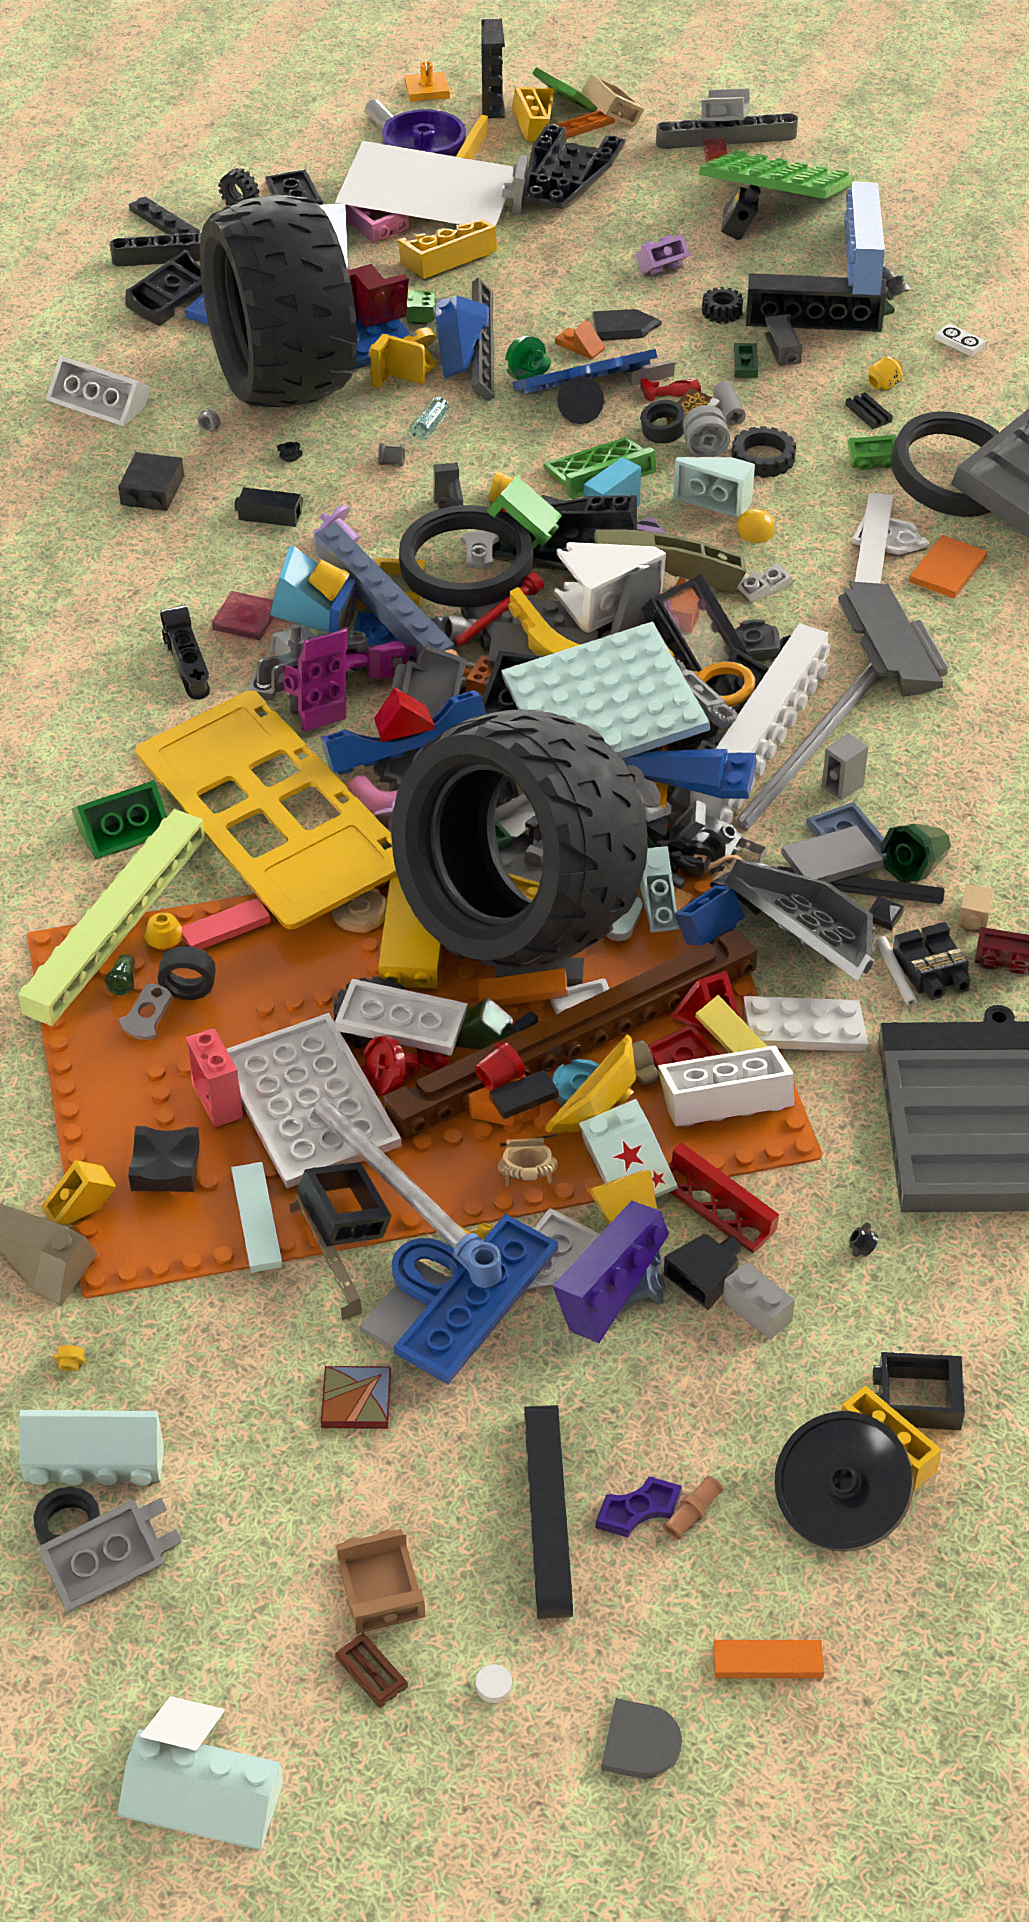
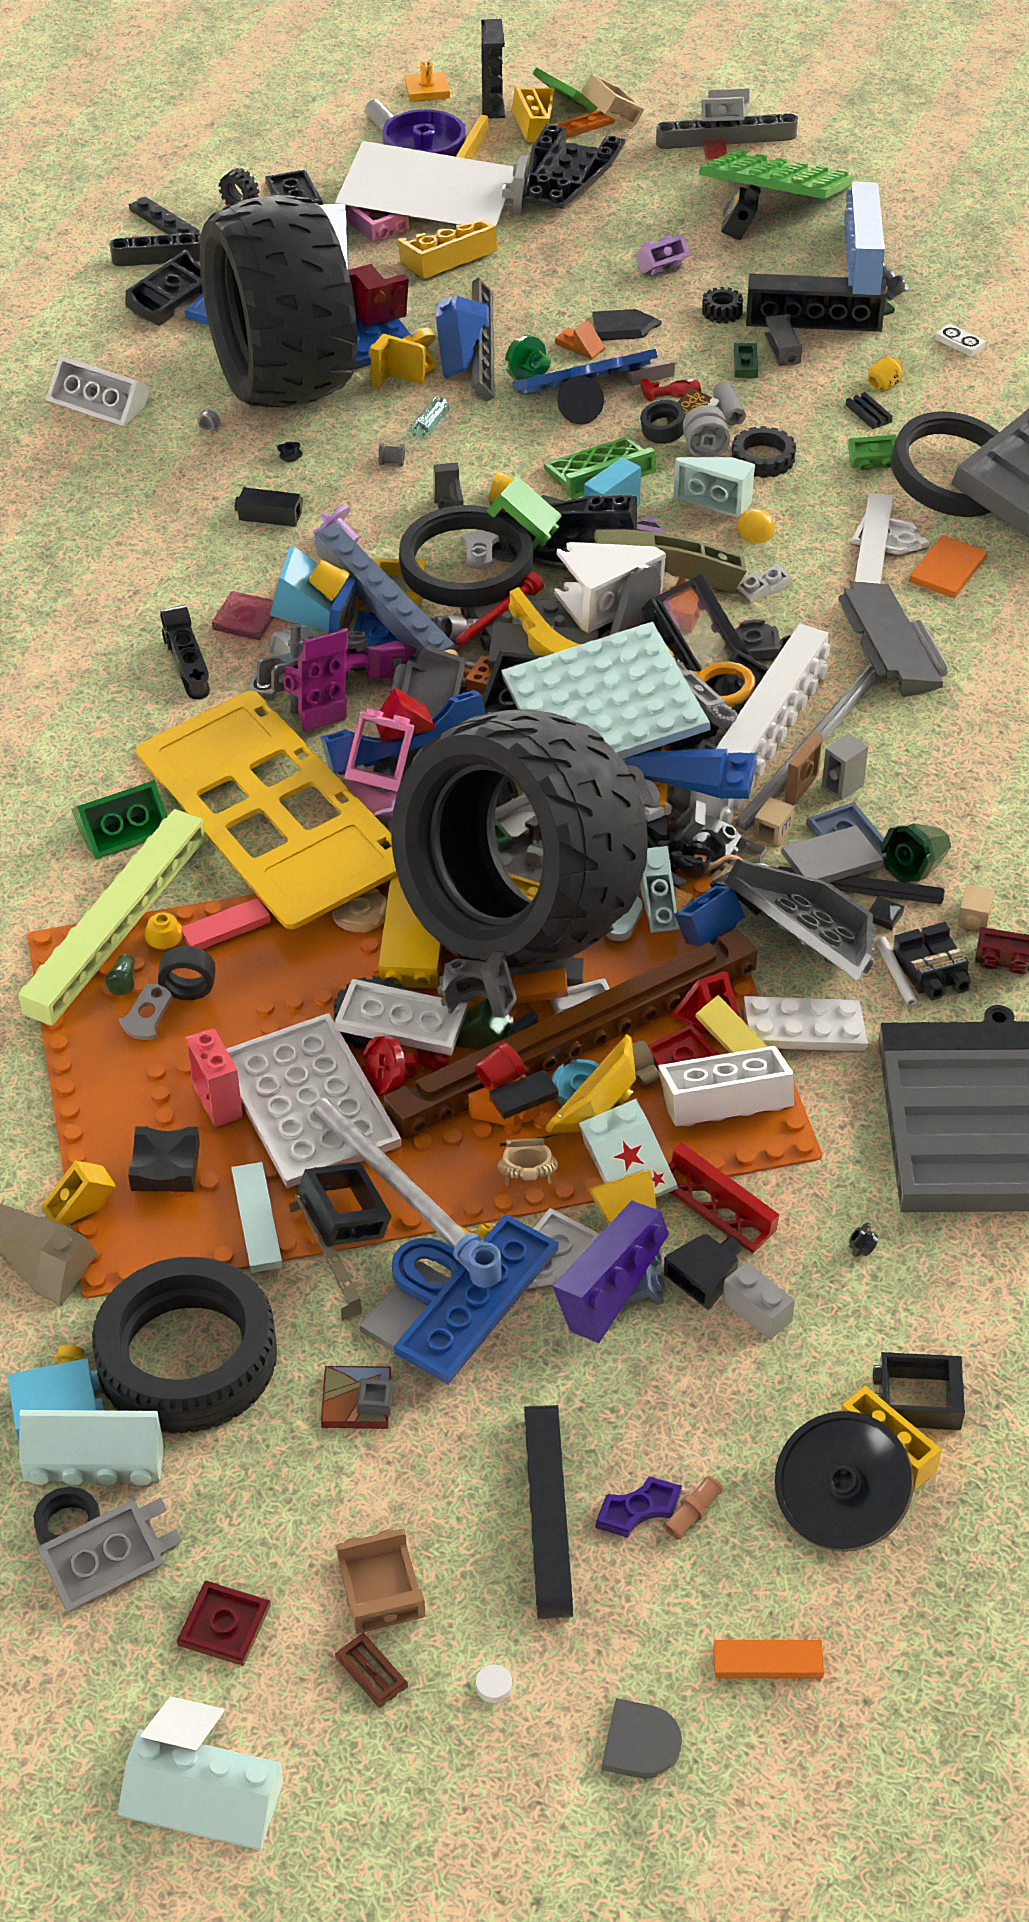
black brick [118,452,184,511] -> none
bright green piece [407,289,445,323] -> none
none -> medium azure brick [8,1358,104,1442]
none -> black tyre [92,1257,277,1433]
none -> dark red tile [177,1580,271,1666]
none -> bright pink window [344,708,414,791]
none -> dark grey tile [356,1378,394,1415]
none -> dark grey tile [438,951,517,1018]
none -> tan brick [753,797,795,846]
none -> medium nougat tile [785,732,823,805]

